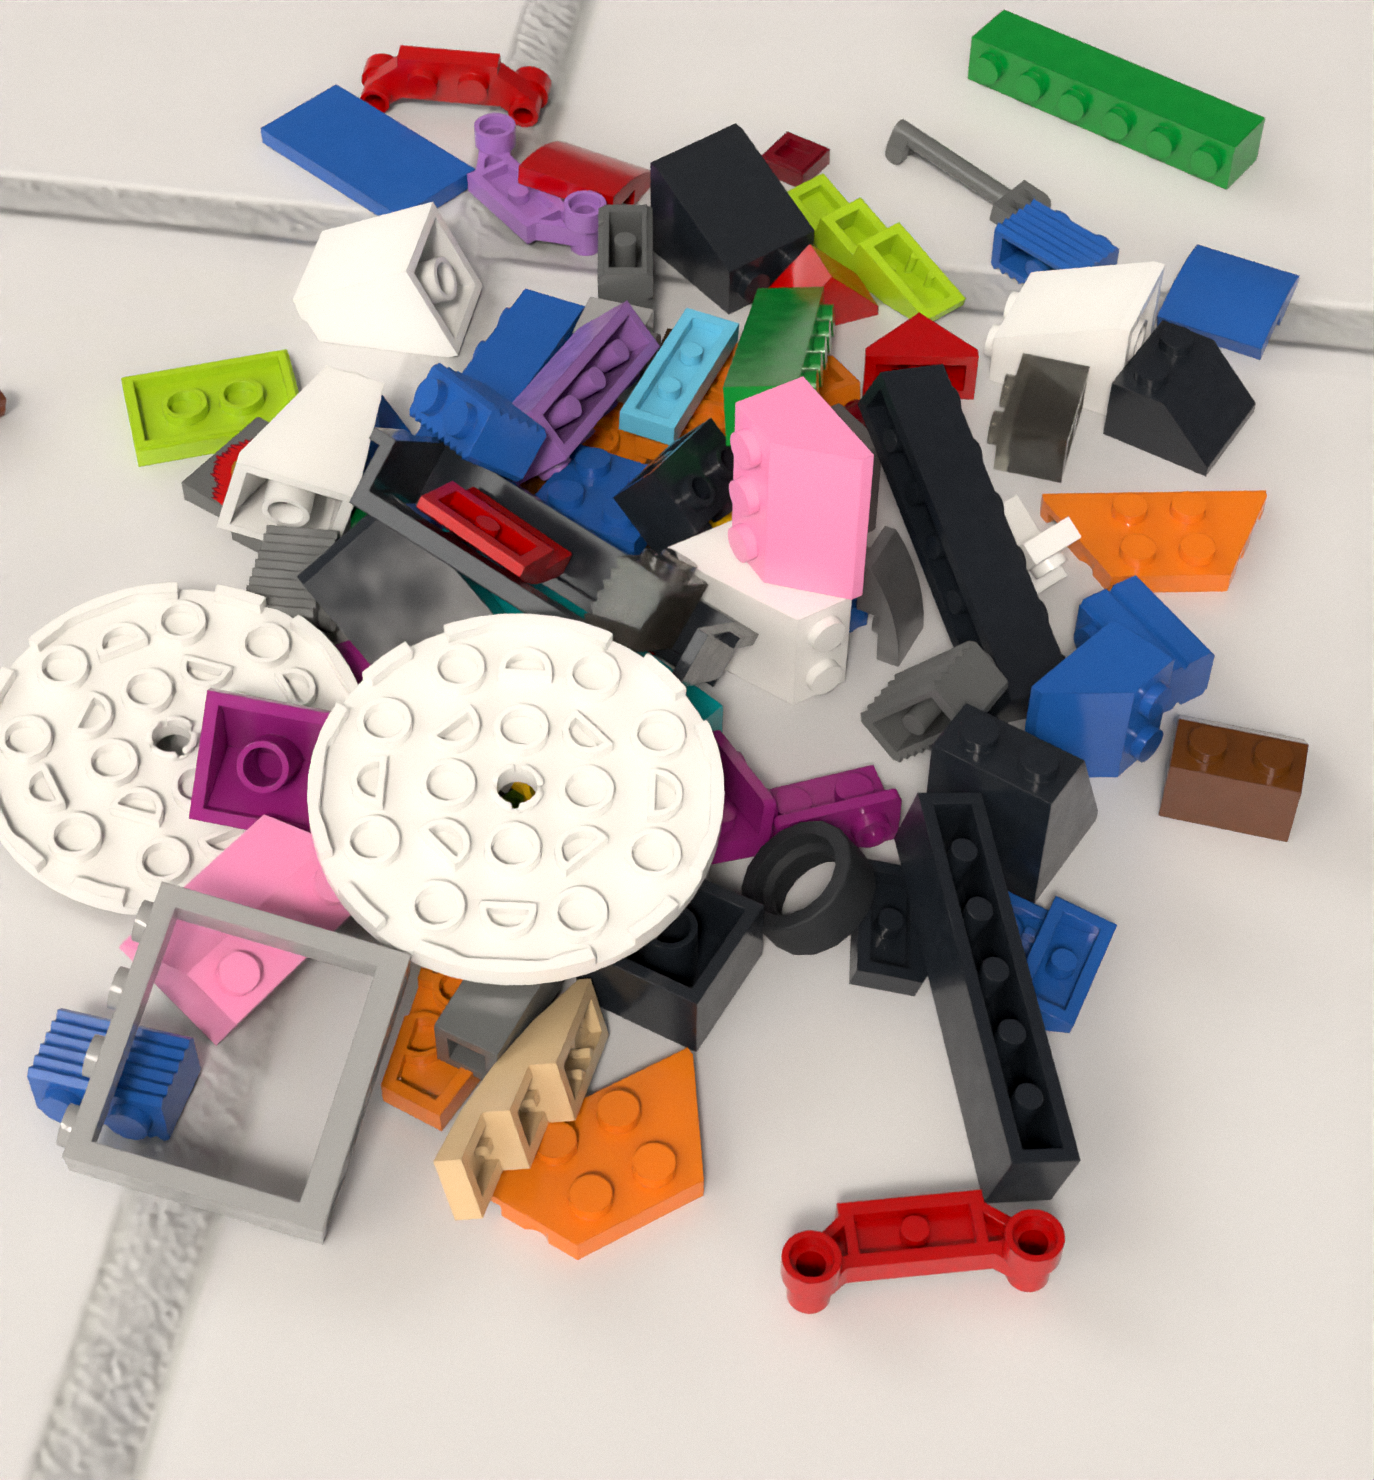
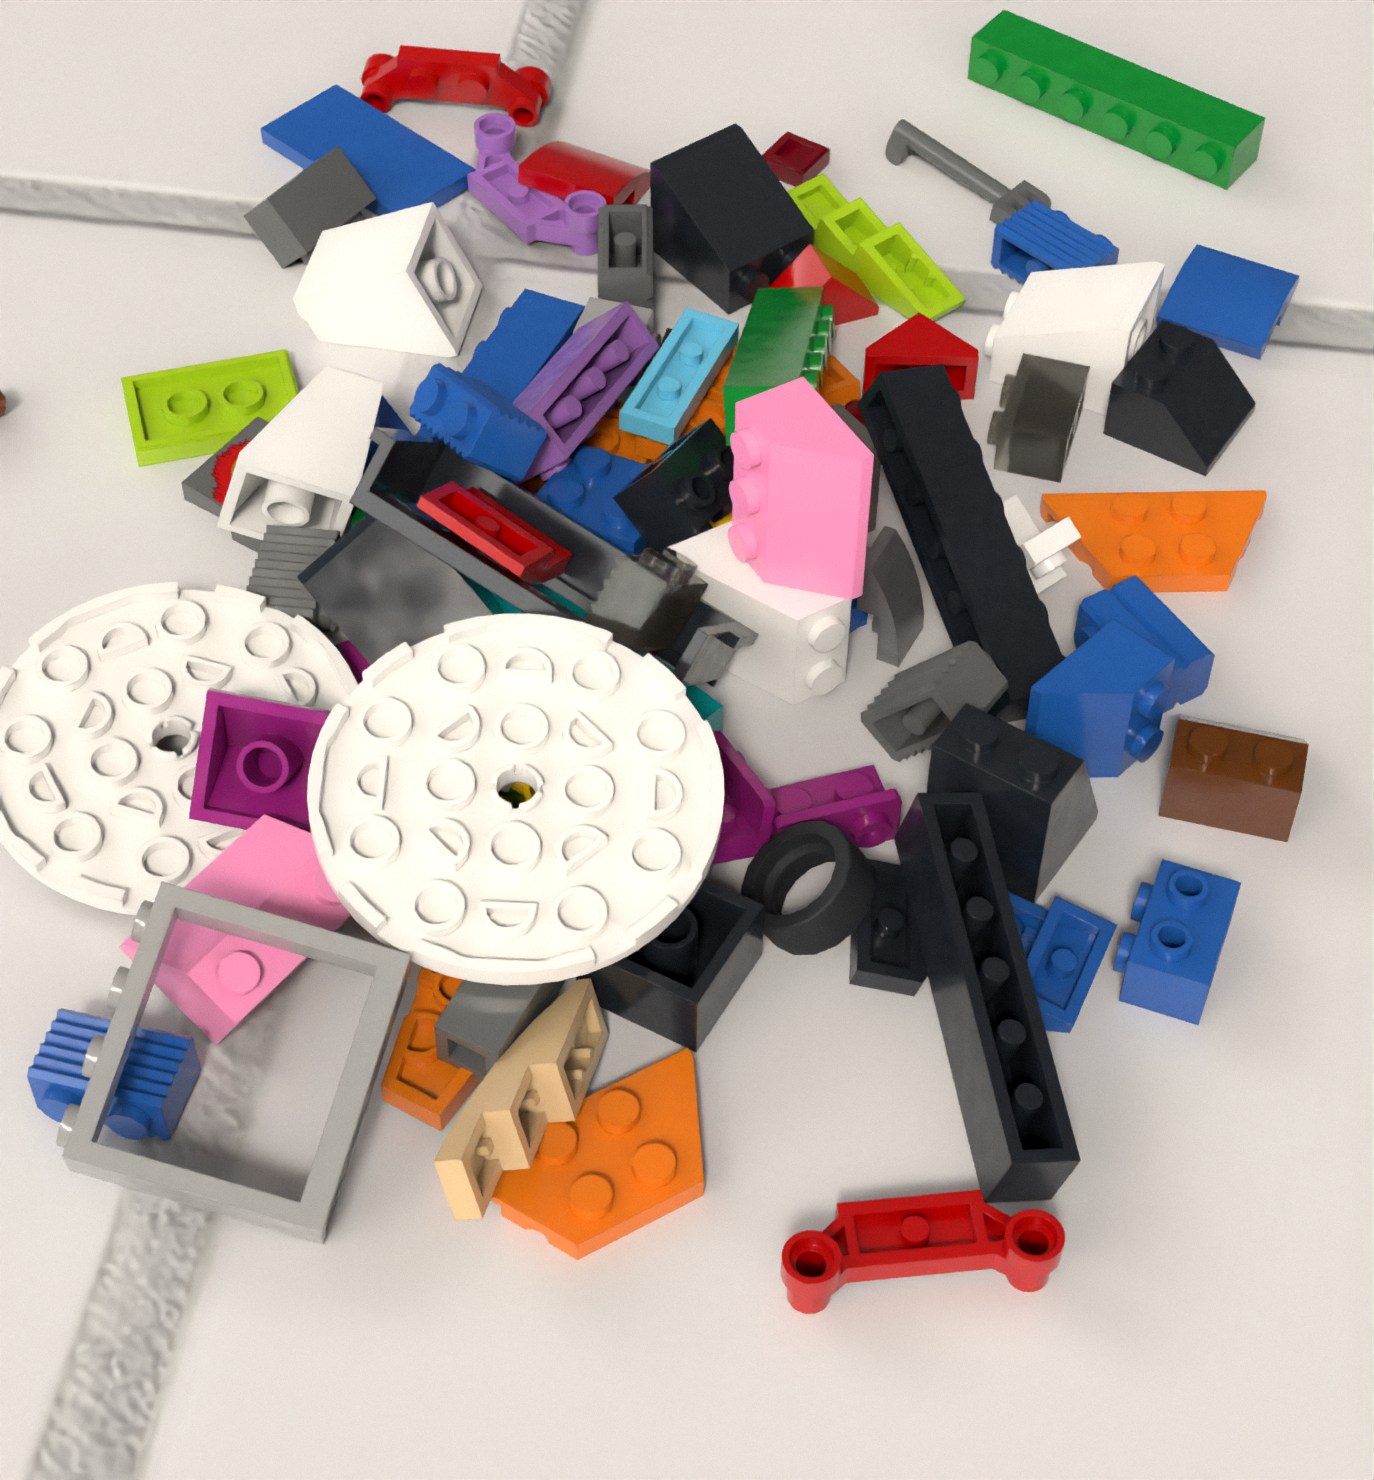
none -> dark grey brick [243,146,376,269]
none -> blue brick [1113,859,1242,1025]

